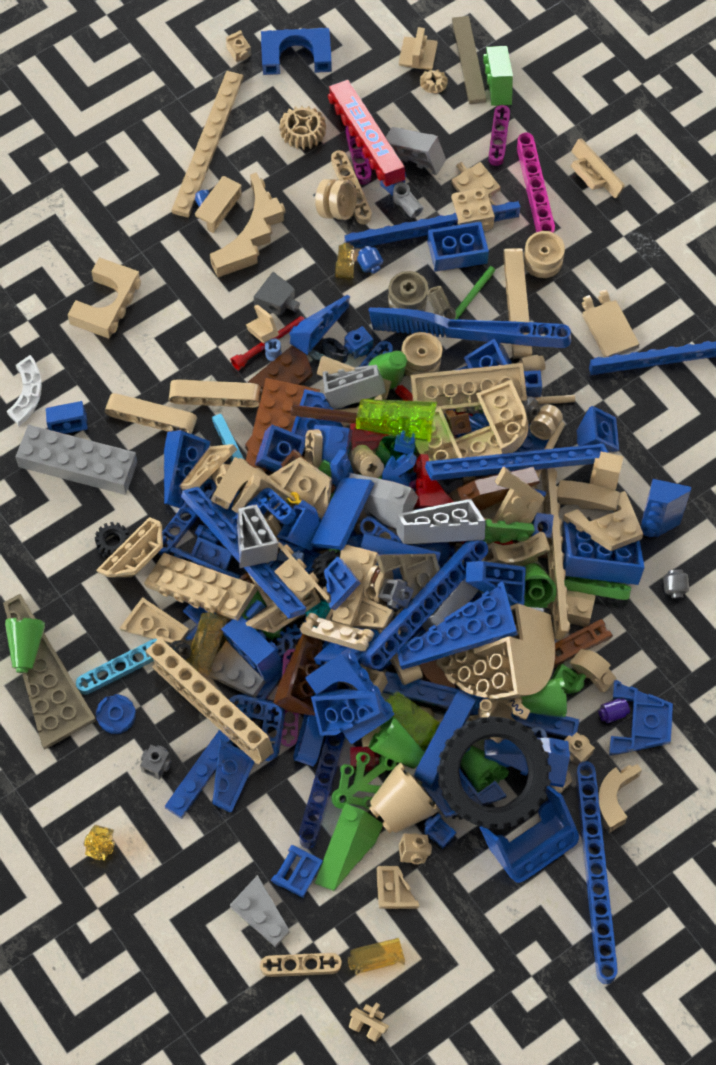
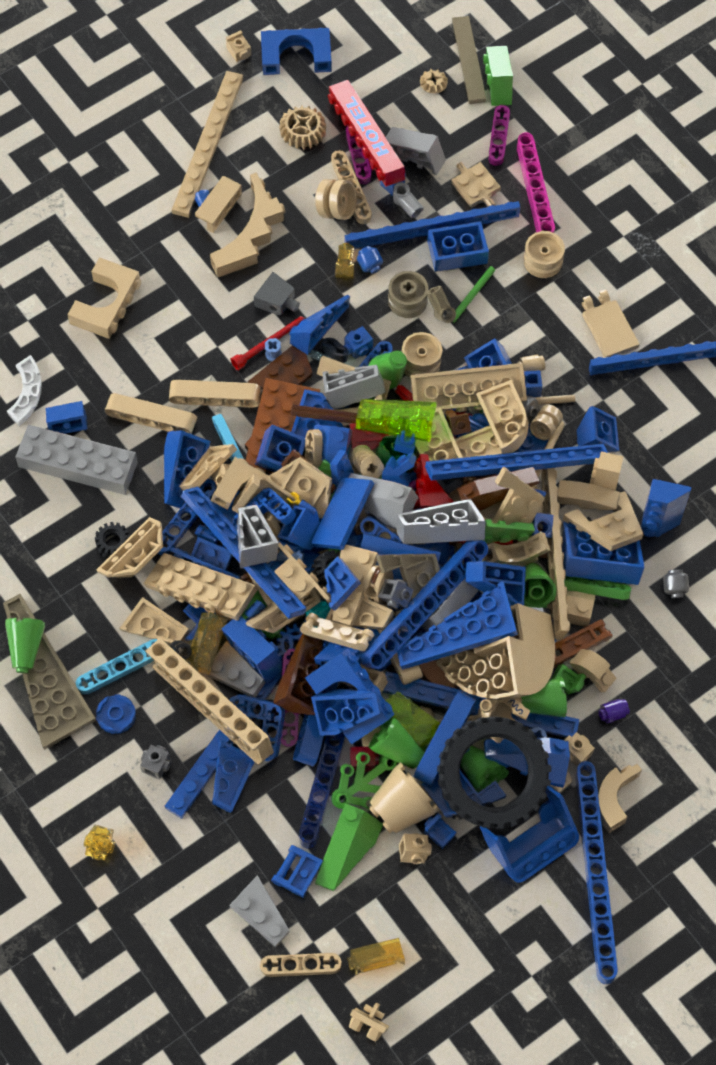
tan panel [246,305,279,343] -> none
blue piece [369,308,571,348] -> none
tan wing [377,866,419,909] -> none
tan bracket [399,27,438,70] -> none
tan bracket [451,188,495,231] -> none
tan beam [503,248,532,359] -> none
tan bracket [571,138,625,198] -> none
blue wing [609,680,673,756] -> none

